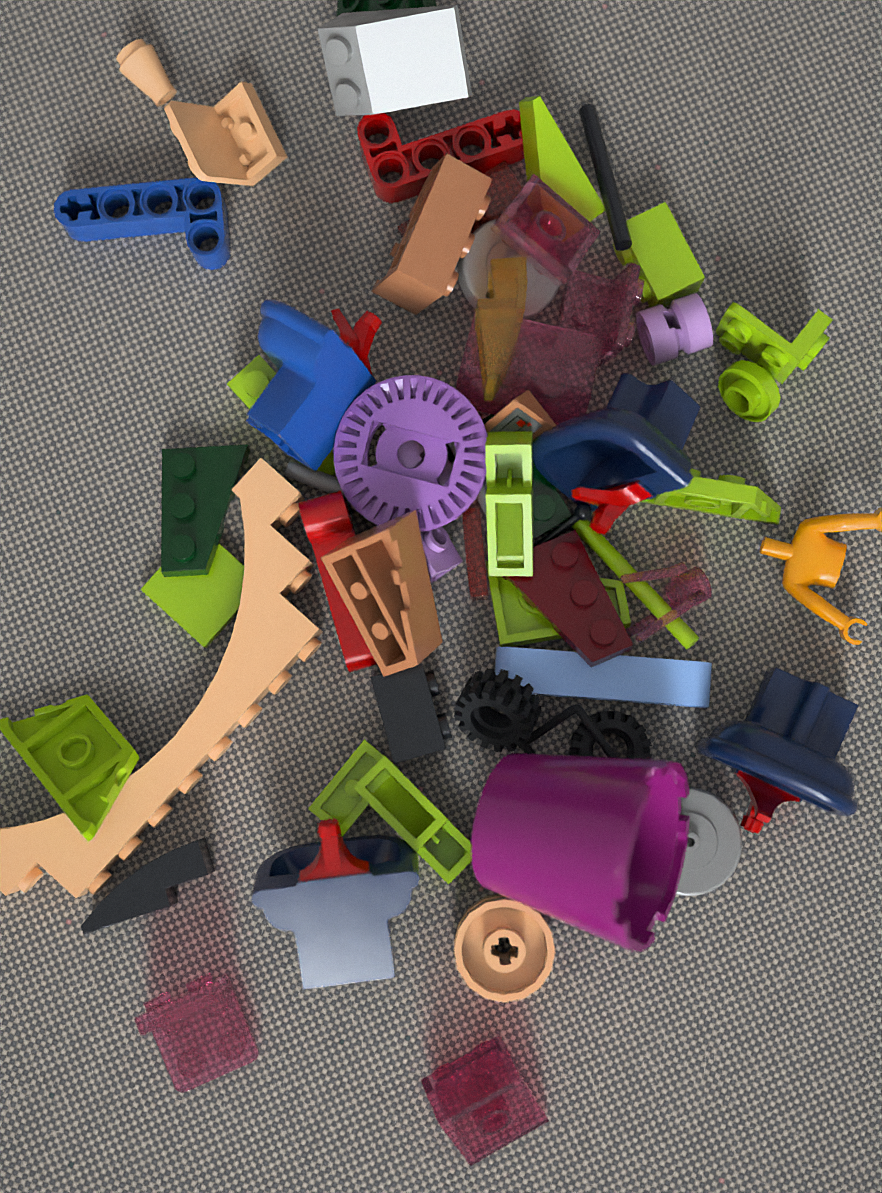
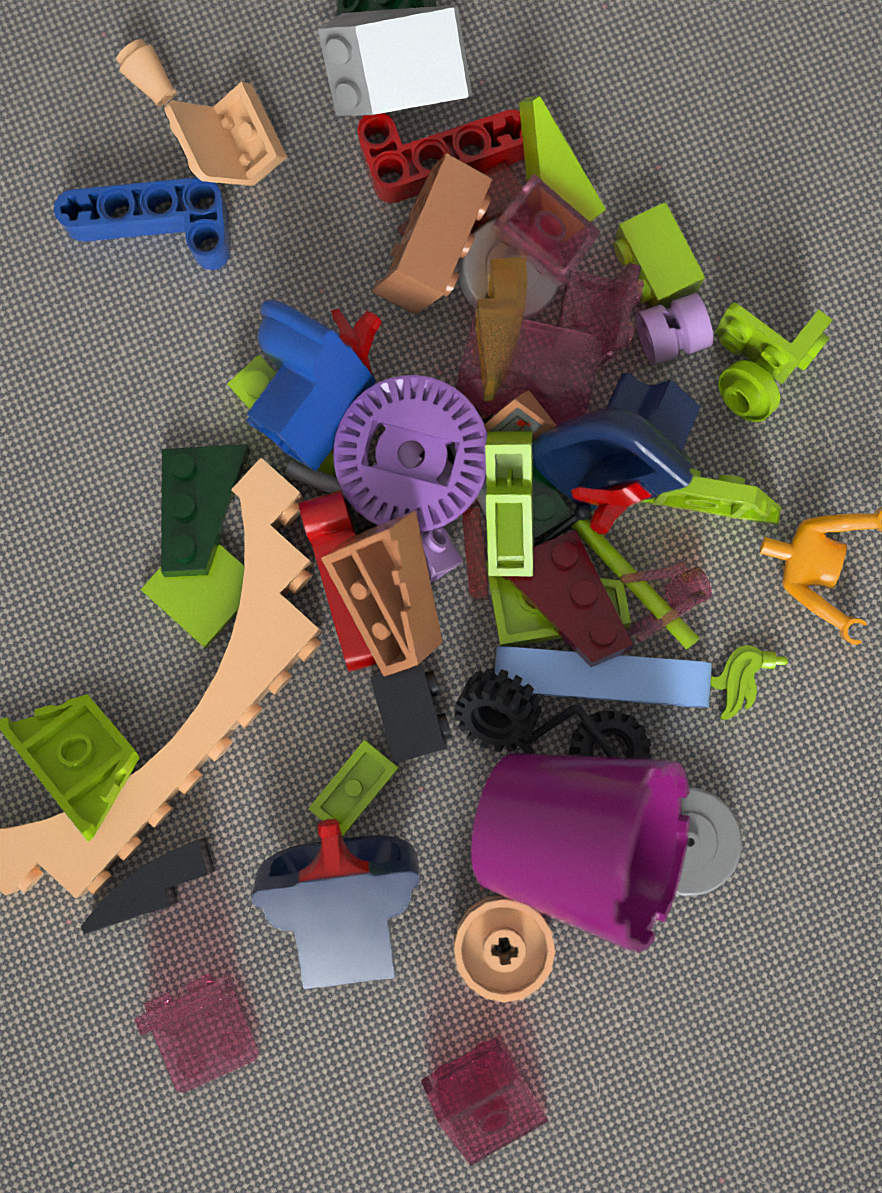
lime slope [352,755,472,884] -> none
black bar [579,104,632,251] -> none
dark blue piece [695,667,858,834] -> none
none -> lime piece [711,645,788,720]

